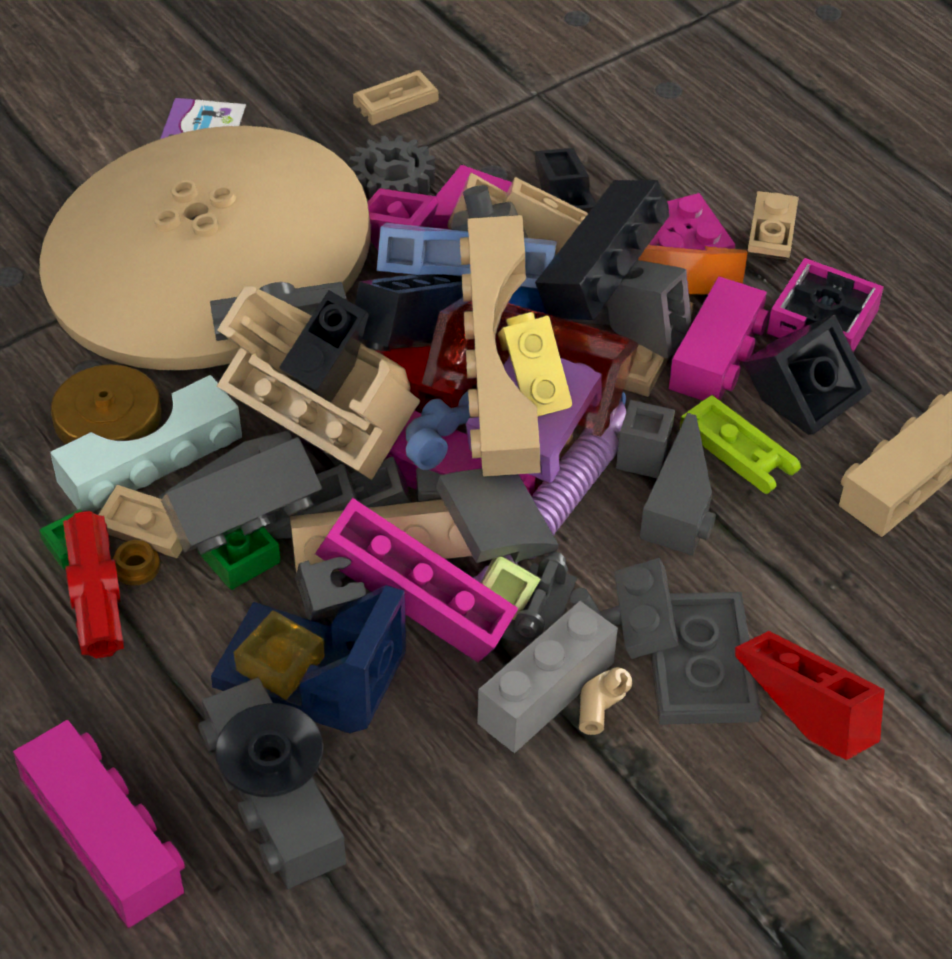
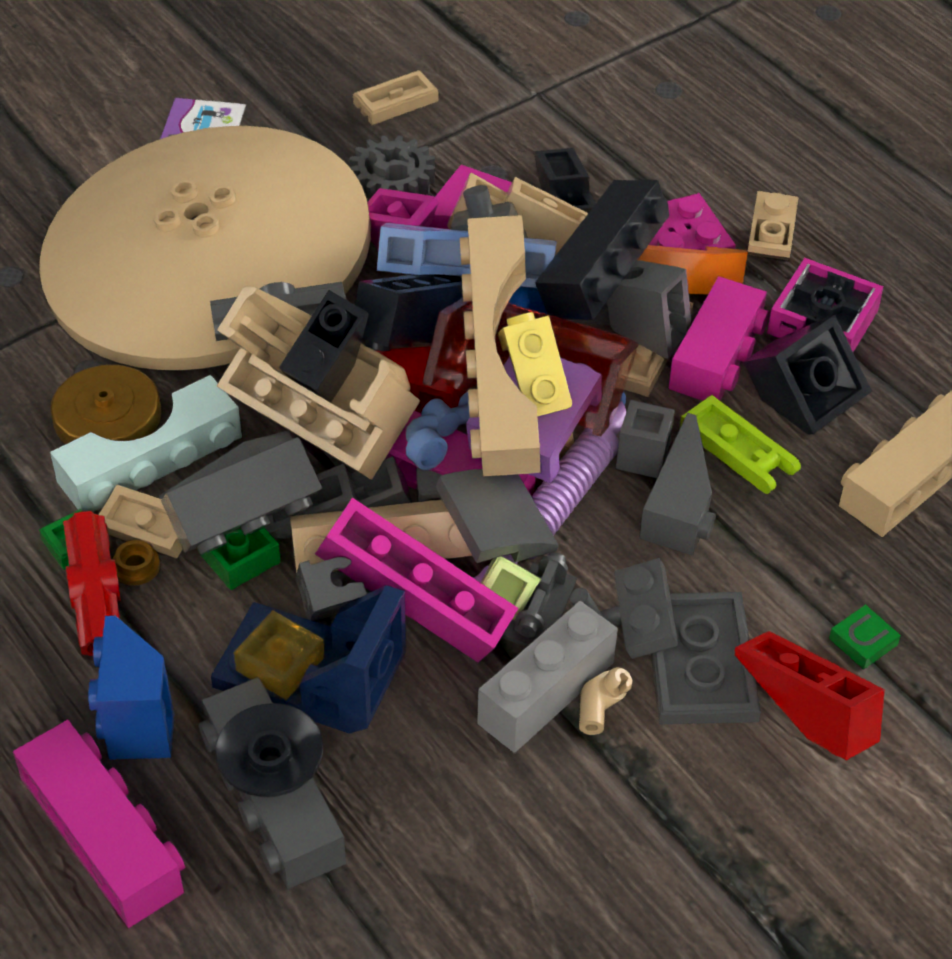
none -> blue slope [88,616,174,759]
none -> green tile [829,604,901,670]

